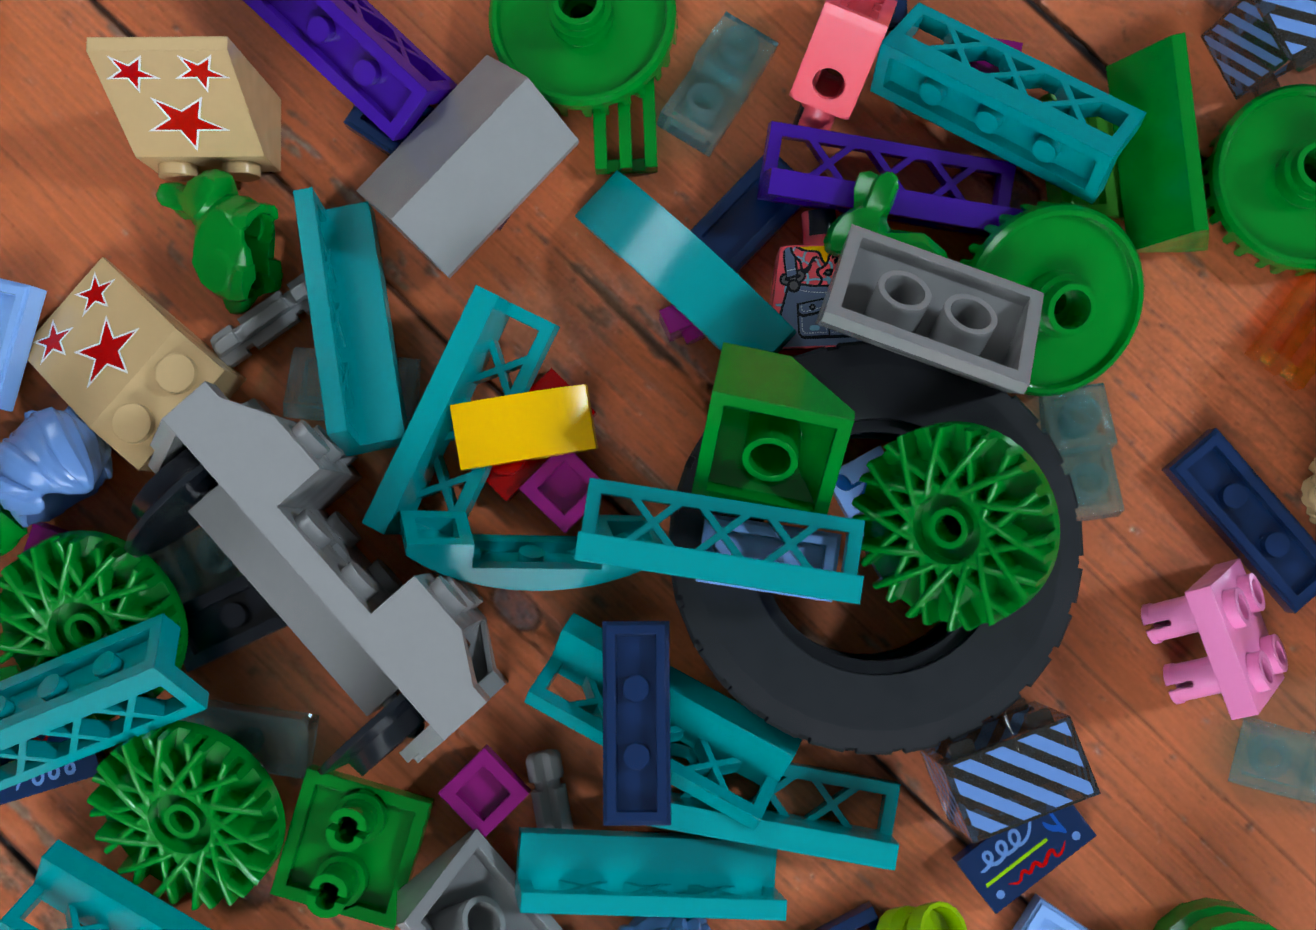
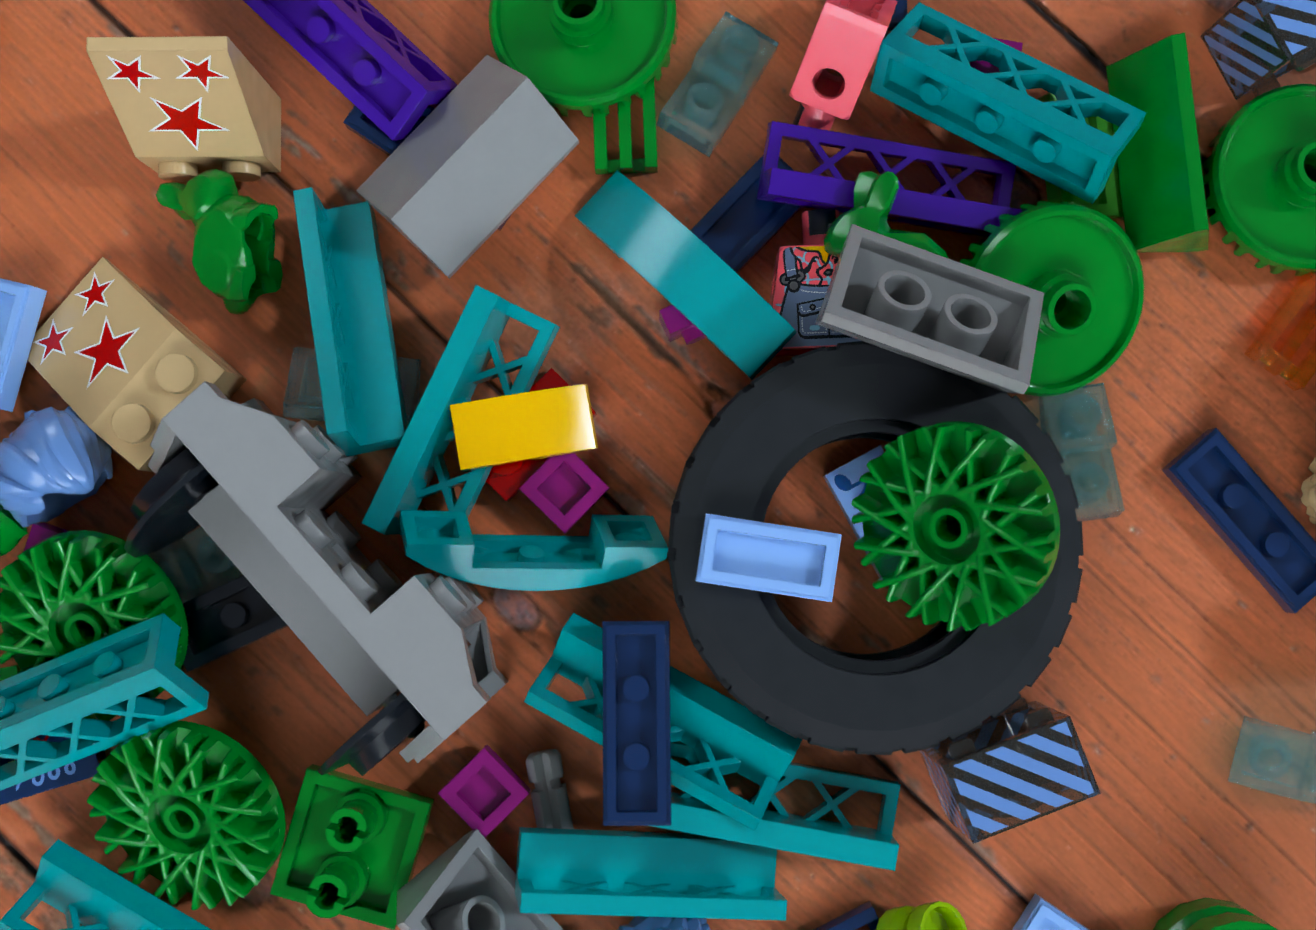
clear light blue slope [181,699,320,779] -> none
light grey axle [210,273,310,367] -> none
teal fence [574,478,865,605] -> none
green slope [692,342,855,515] -> none
dark blue tile [952,780,1097,914] -> none
bright pink plate [1141,558,1288,720] -> none

